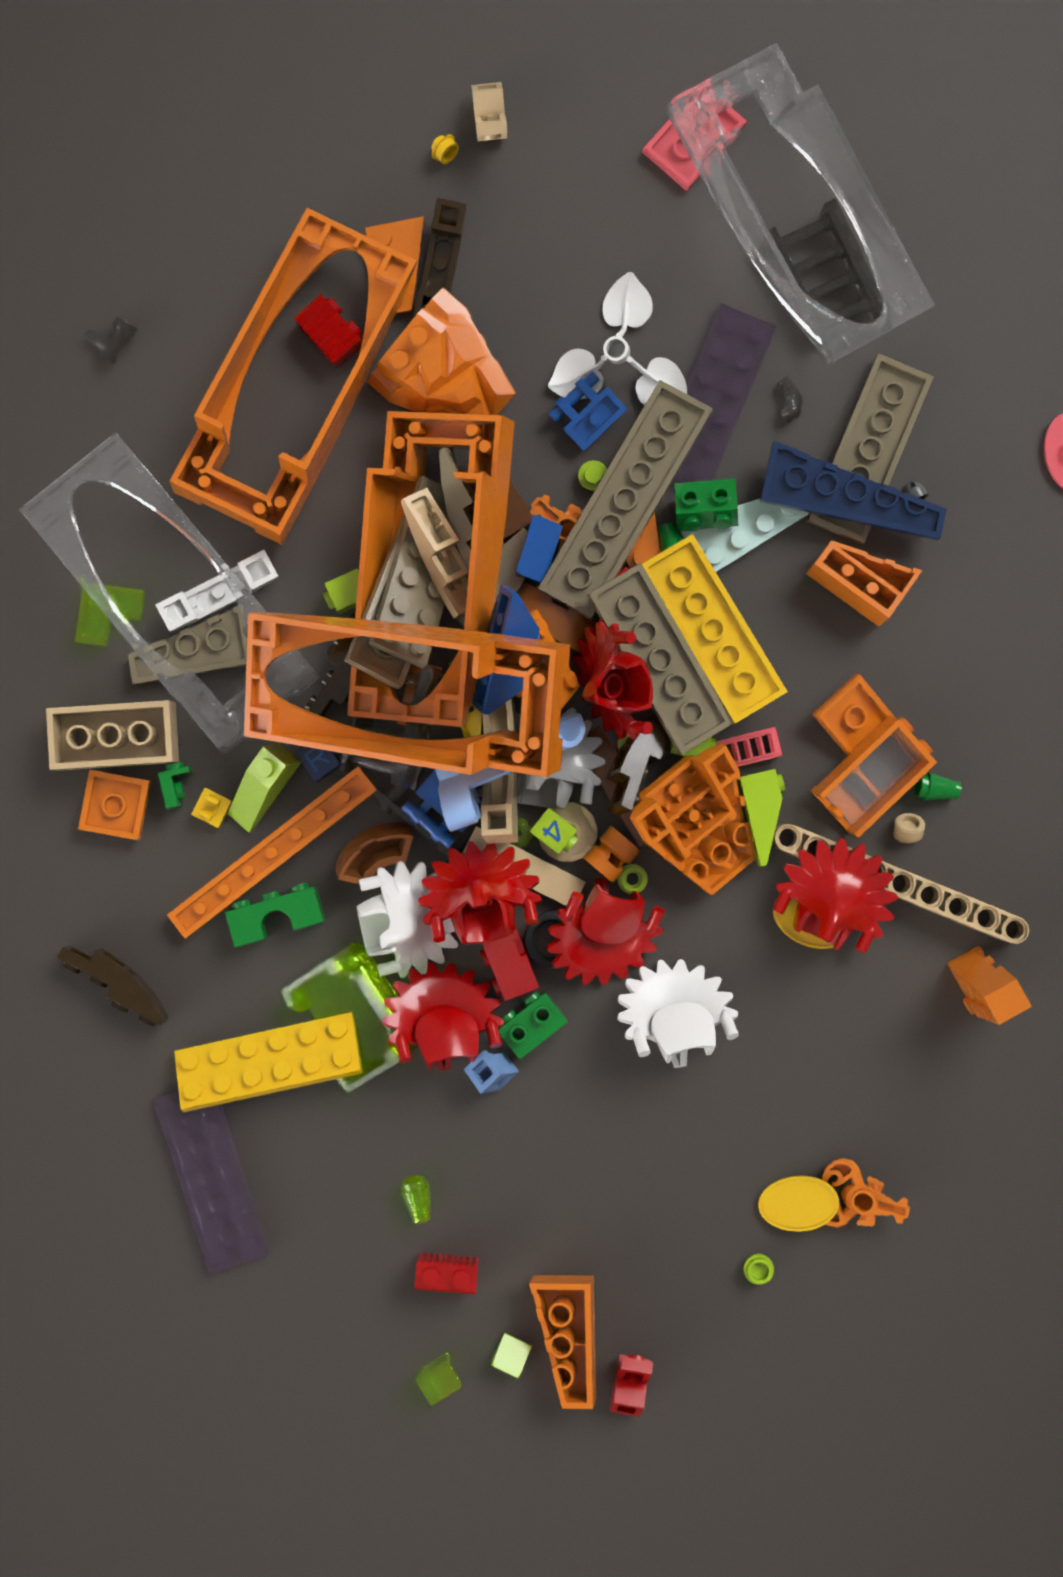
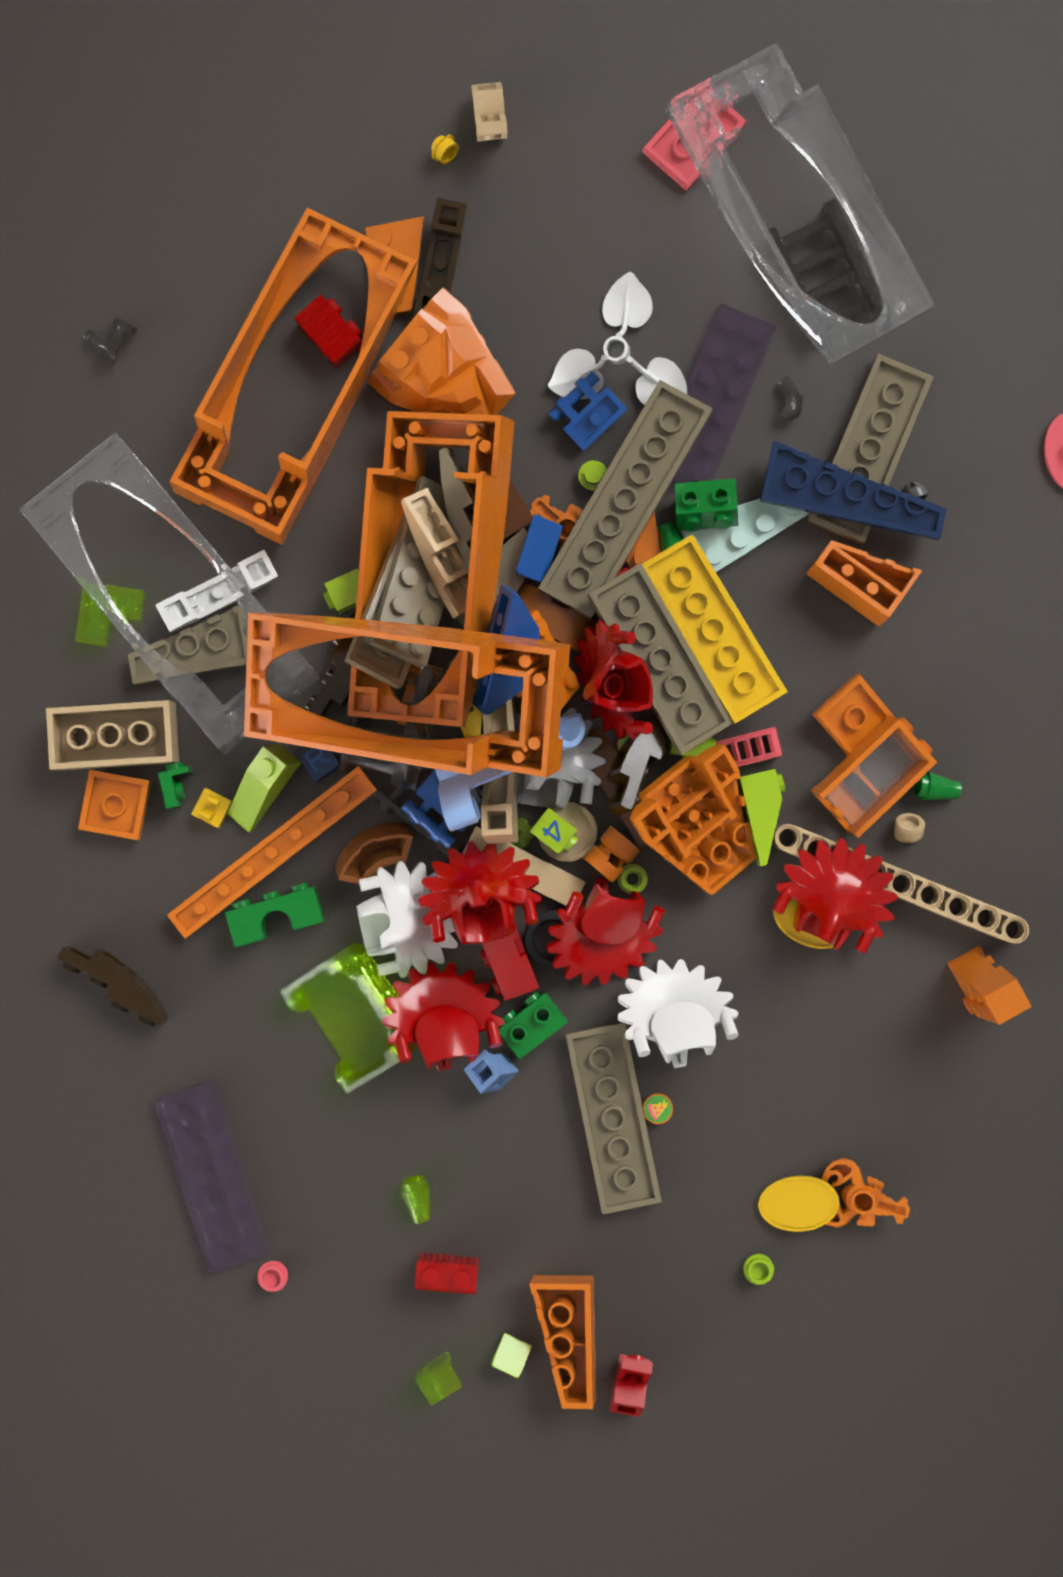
yellow plate [174,1012,363,1112] -> none
none -> coral plate [257,1260,288,1292]
none -> dark tan plate [565,1022,662,1215]
none -> tile [642,1092,673,1124]

